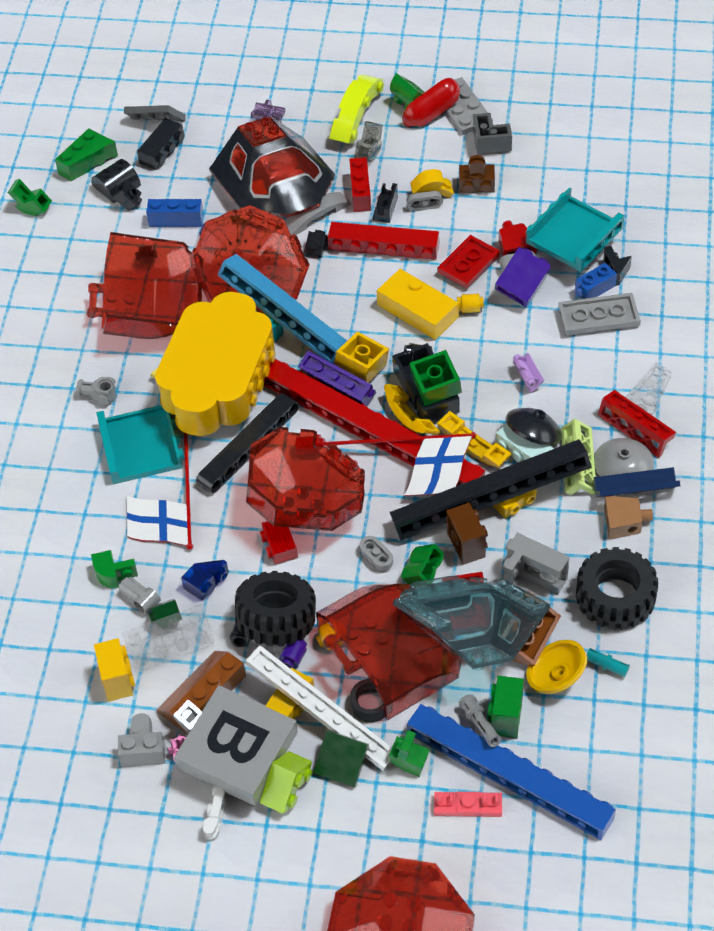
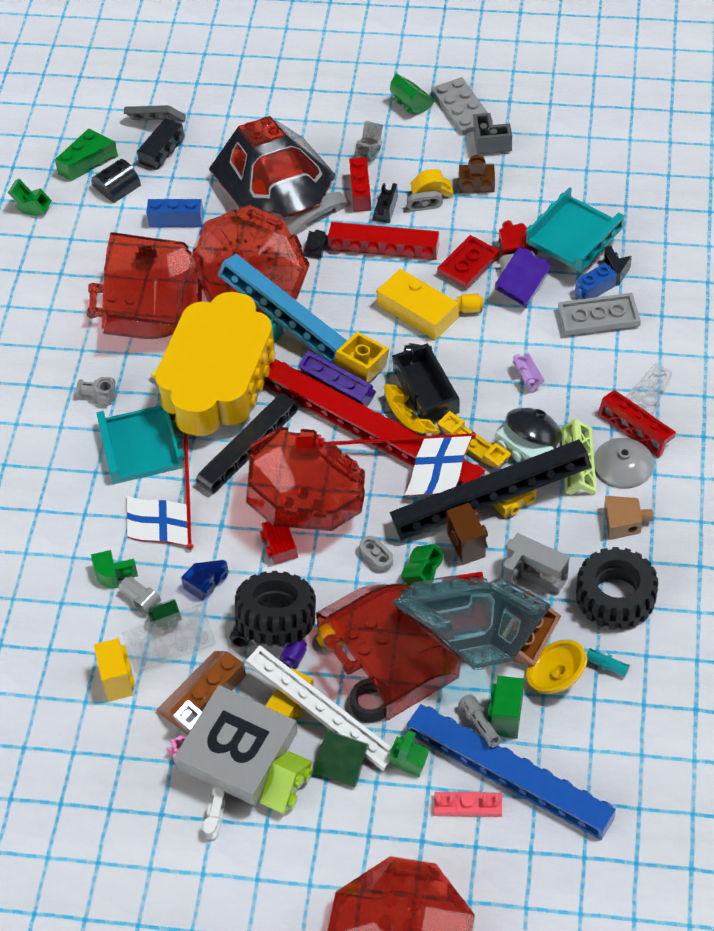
black brick [112,178,142,211] -> none
light grey brick [118,713,166,767] -> none
clear purple hips [251,99,286,127] -> none
neon yellow brick [329,74,384,144] -> none
red brick [402,78,460,128] -> none
green brick [409,350,462,406] -> none
dark blue fence [593,467,681,497] -> none

